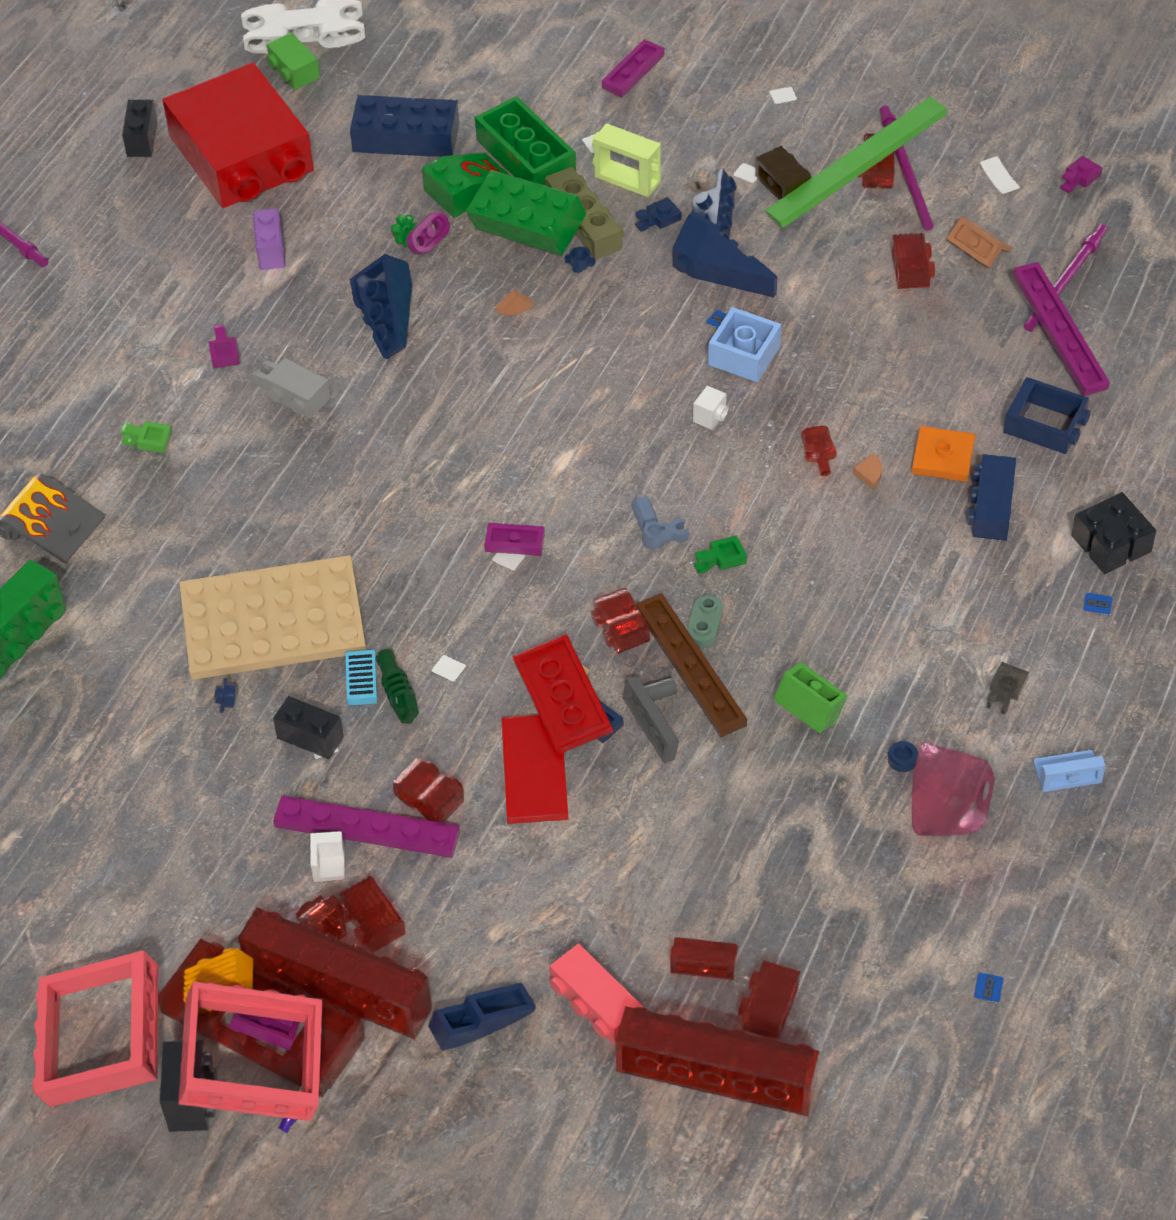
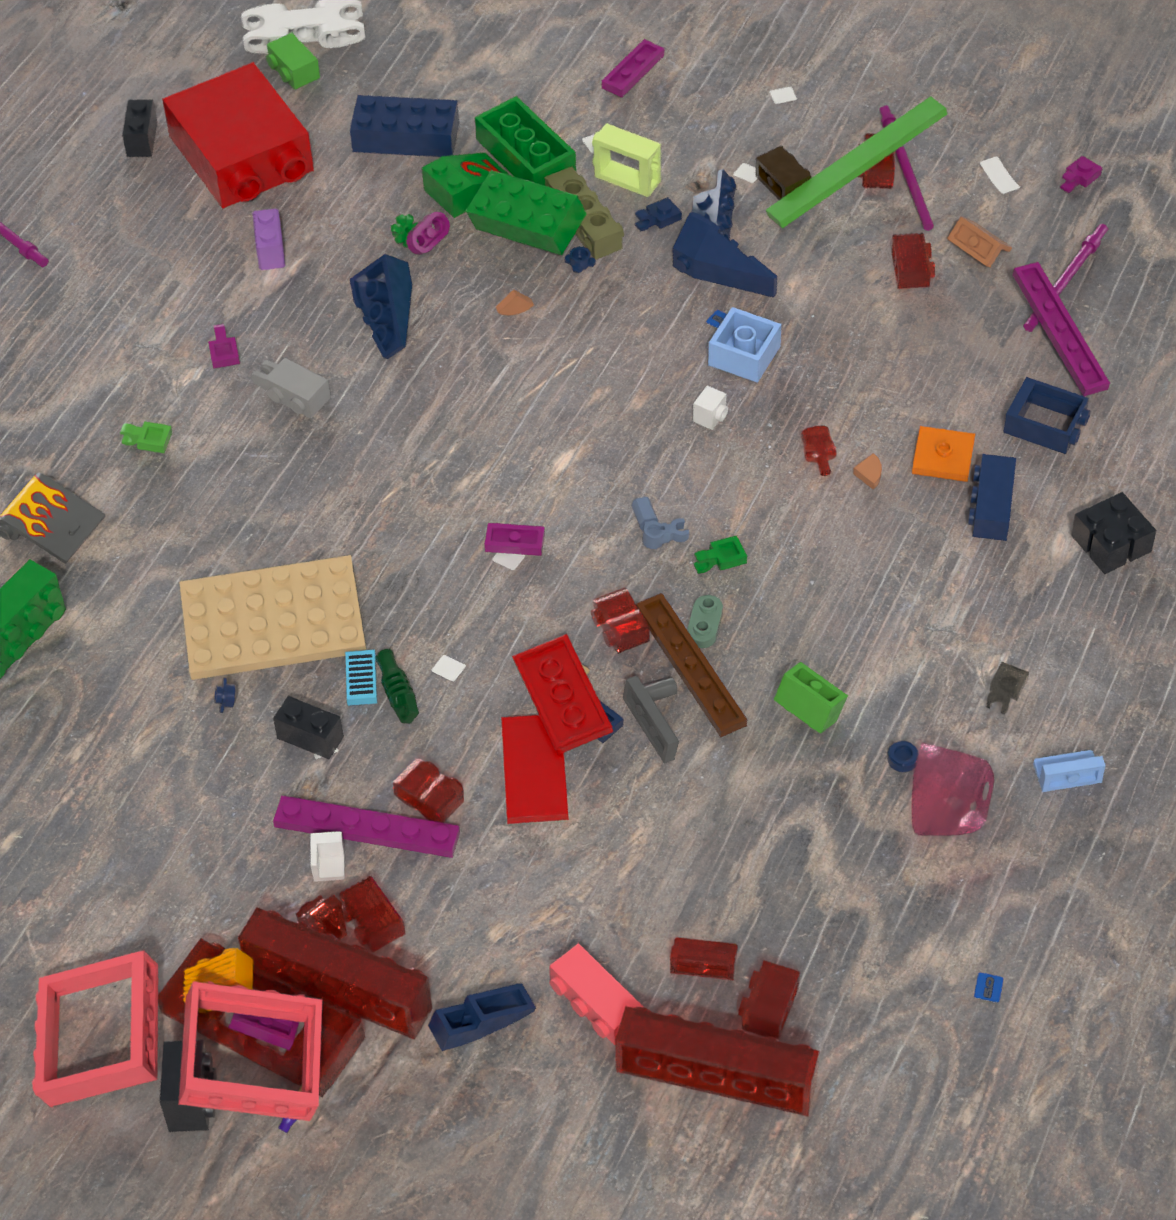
blue sticker [1083,593,1113,615] -> none

